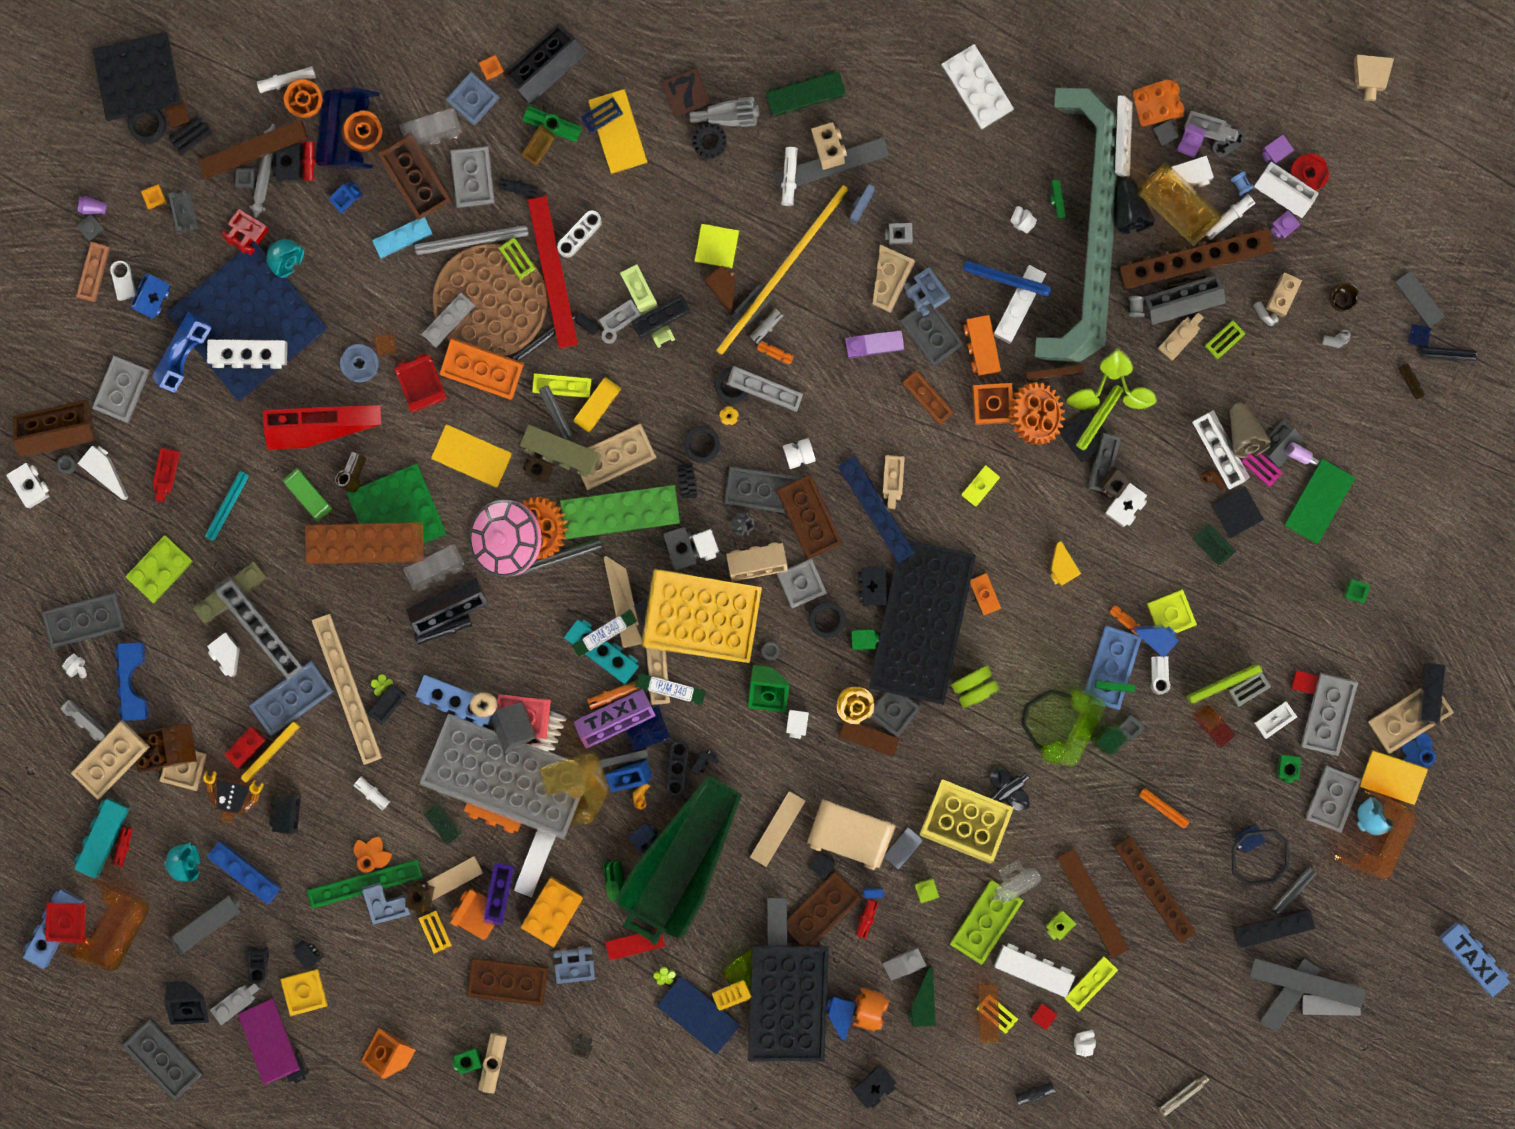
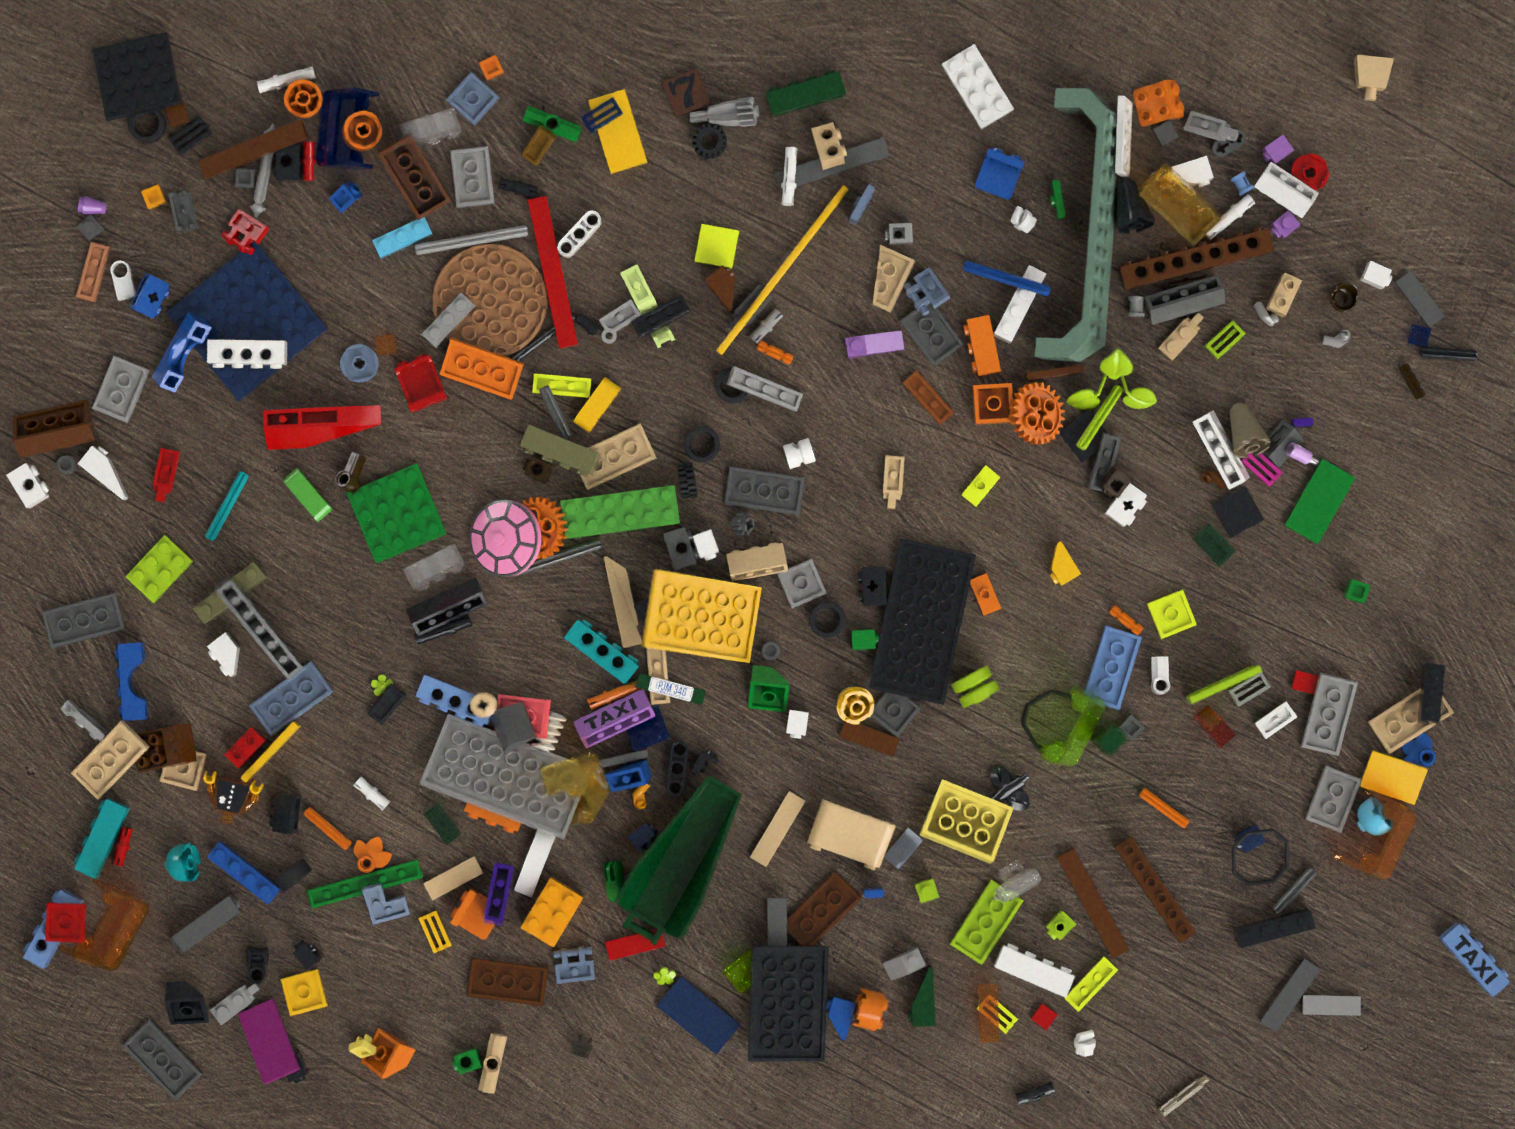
white piece [62,653,87,678] -> none
teal cylinder [266,239,304,278] -> none
dark orange brick [305,522,424,564] -> none
tan plate [312,614,382,765] -> none
dark brown brick [405,880,435,913] -> none
yellow sticker [431,425,512,488] -> none
lime tile [499,237,536,280] -> none
black slope [502,23,587,104] -> none
sticker [572,609,637,657] -> none
yellow slope [712,980,751,1010] -> none
yellow plate [719,406,738,425] -> none
reddish brown tile [776,474,842,559] -> none
black tile [809,853,836,879] -> none
dark blue plate [838,456,916,563] -> none
black brick [852,1064,896,1109] -> none
red pin [855,899,879,939] -> none
green tile [1095,681,1135,693] -> none
blue slope [1132,625,1179,658] -> none
medium lavender bracket [1177,123,1206,158] -> none
dark grey tile [1249,958,1366,1008] -> none
green brick [1277,755,1301,783] -> none
none -> black tyre [275,859,312,892]
none -> orange axle [303,807,352,850]
none -> light yellow tile [348,1034,377,1059]
none -> blue bracket [975,148,1025,200]
none -> dark purple tile [1291,418,1313,427]
none -> white brick [1360,261,1392,289]

